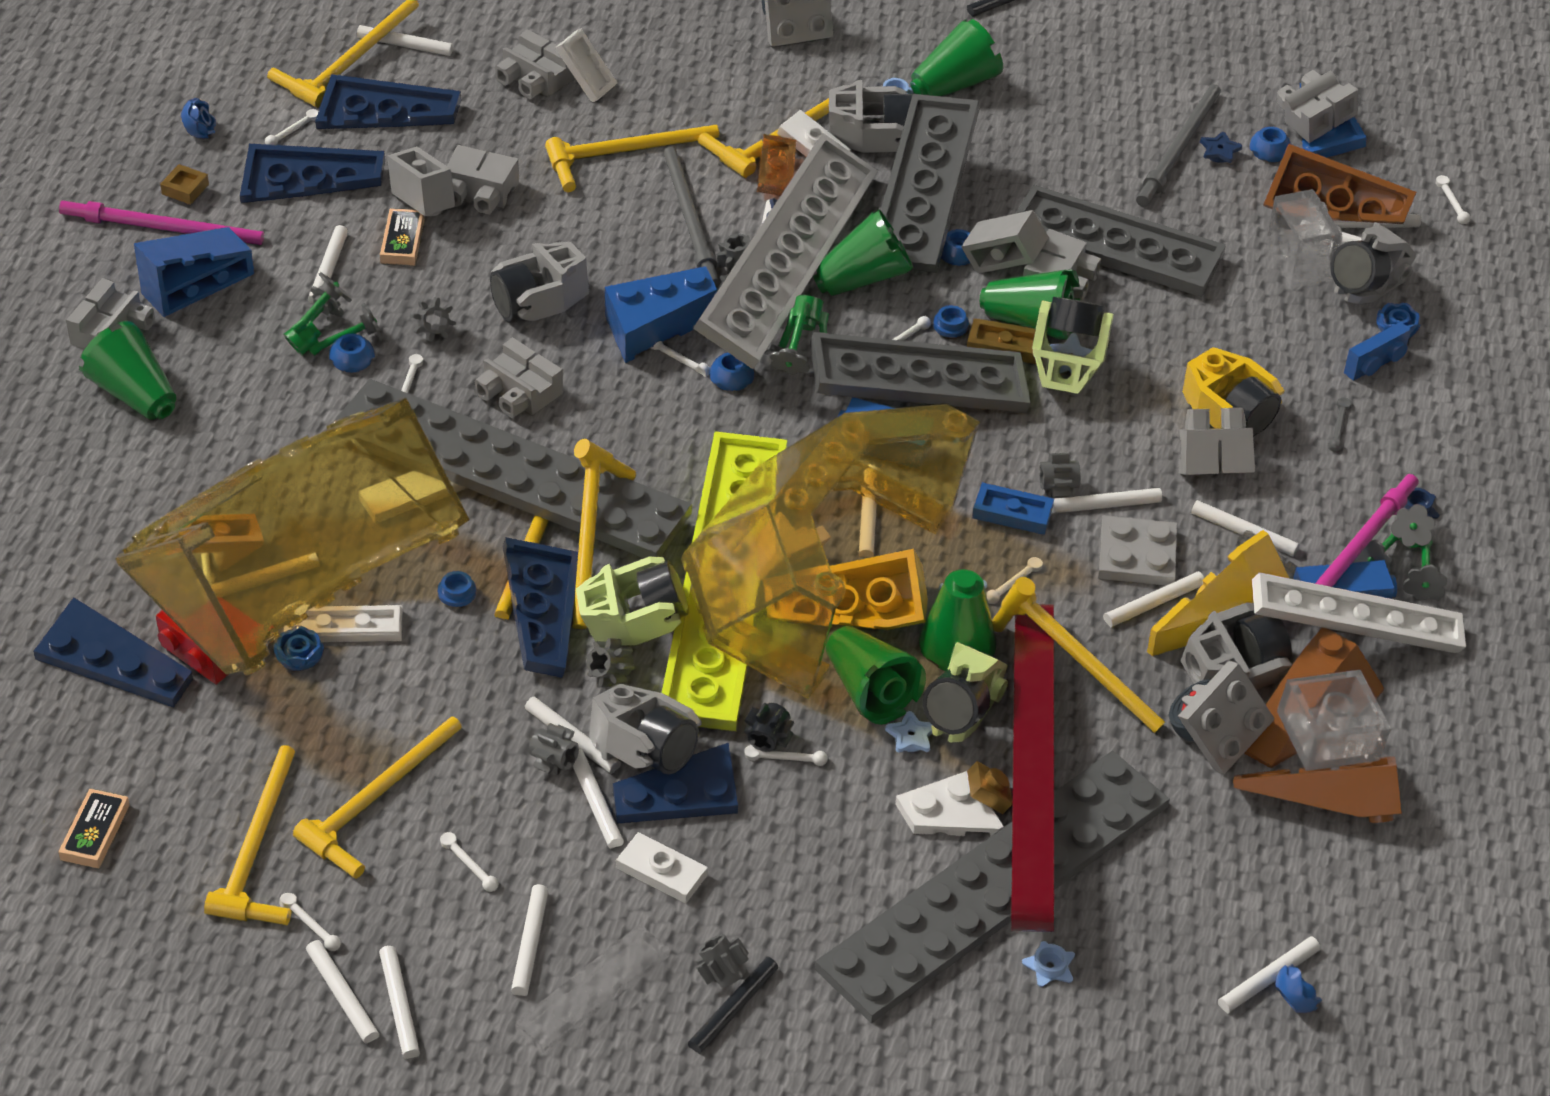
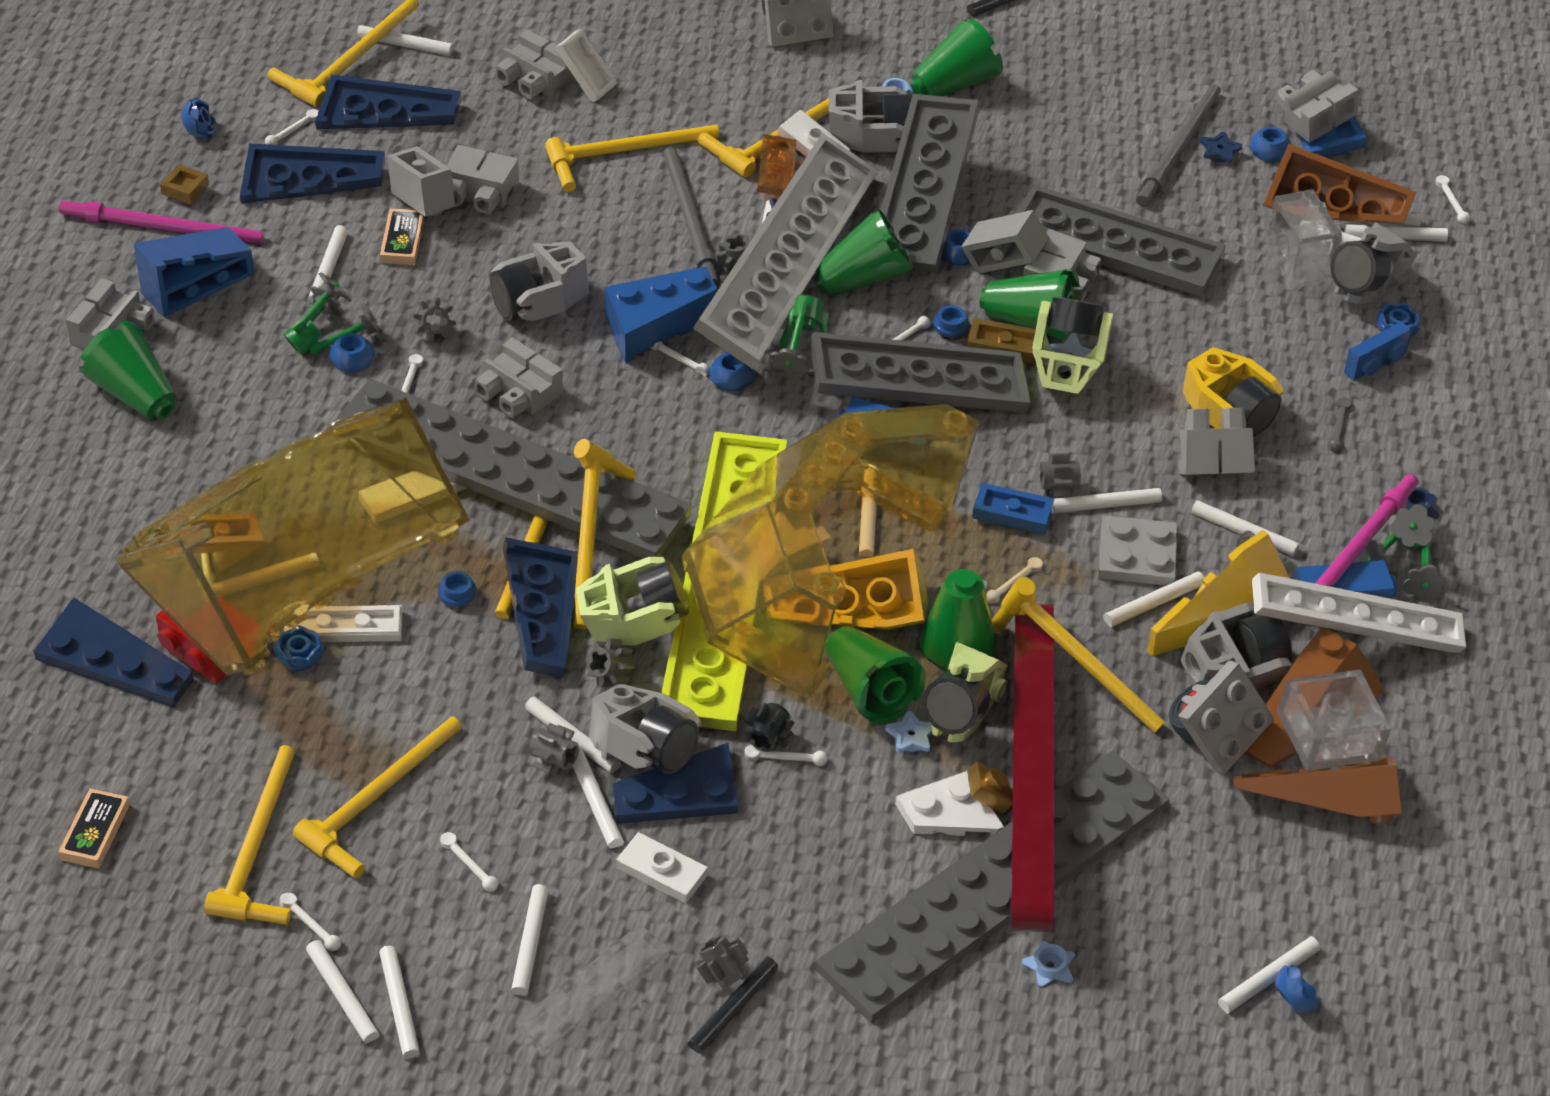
none -> white bar [1344,224,1448,242]

